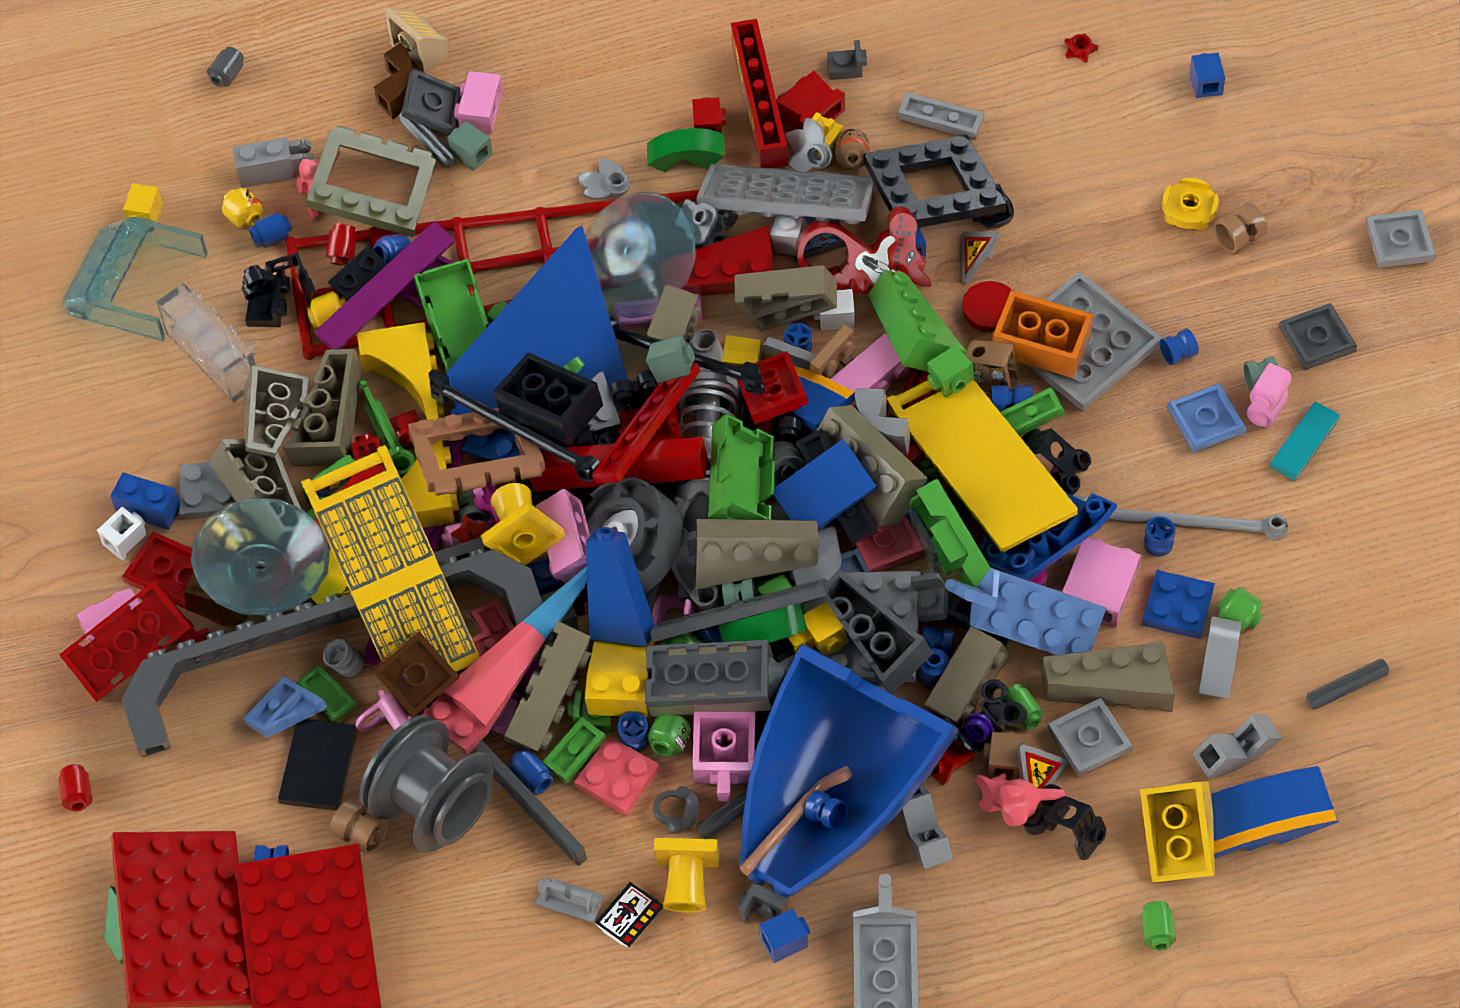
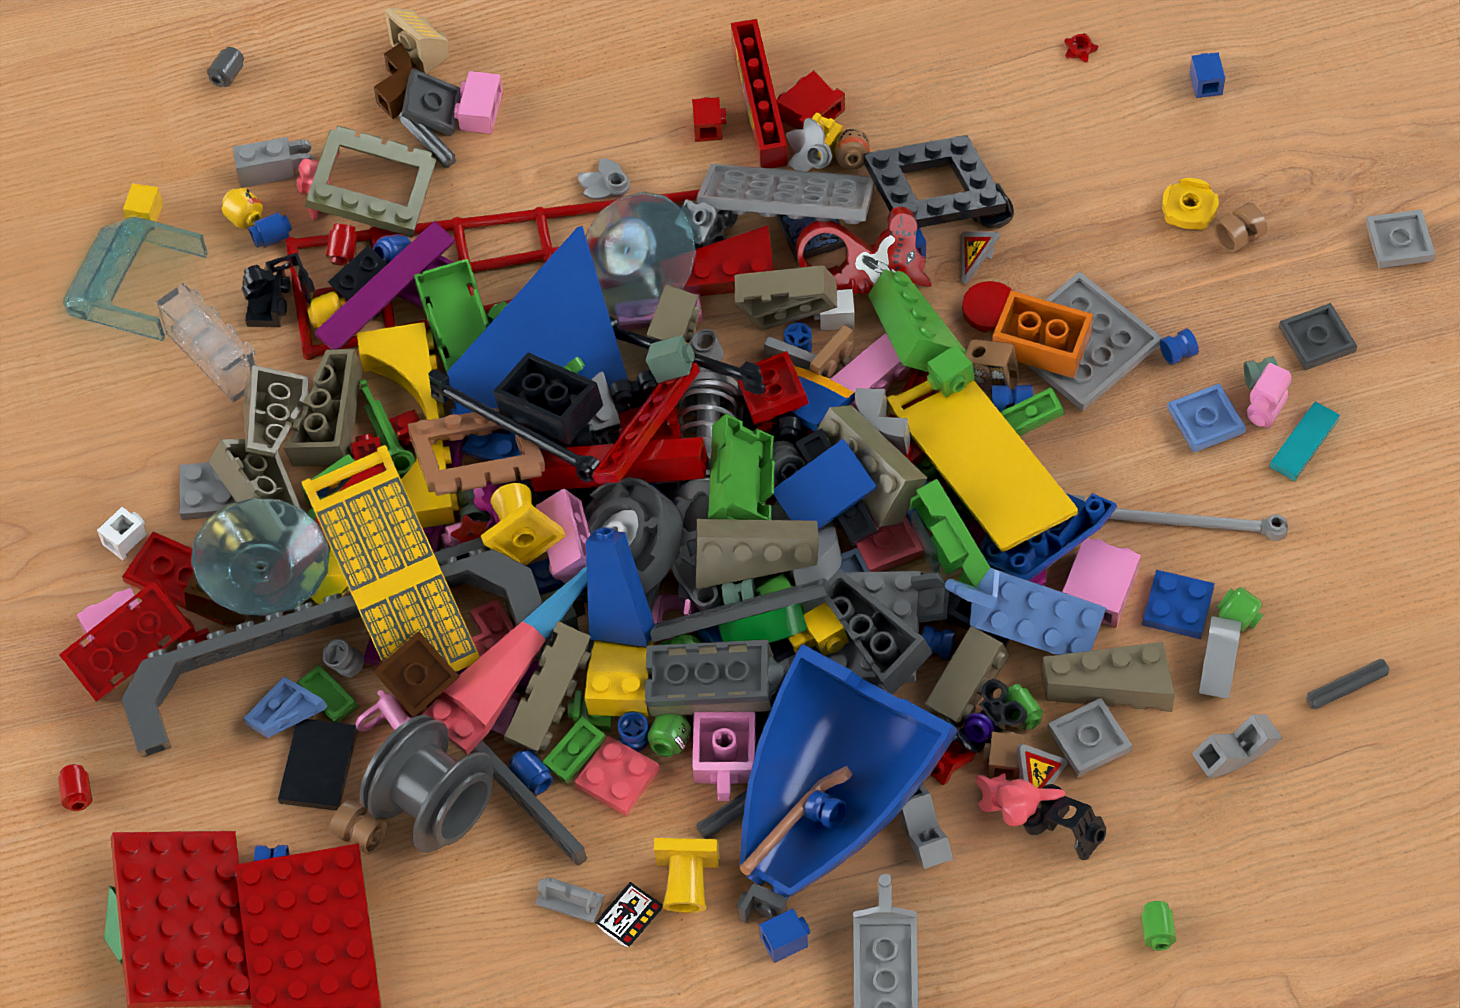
blue brick [110,472,180,530] -> none
sand green brick [448,121,493,171] -> none
green brick [647,128,725,172] -> none
dark grey piece [653,786,700,834] -> none
yellow piece [721,335,763,368] -> none
white brick [769,214,807,256] -> none
dark grey bracket [827,40,867,80] -> none
light grey plate [898,92,984,140] -> none
blue brick [919,649,949,690] -> none
black piece [1021,428,1091,495] -> none
yellow slope [1140,781,1215,883] -> none
blue wheel [1144,516,1176,557] -> none
blue slope [1211,766,1339,858] -> none

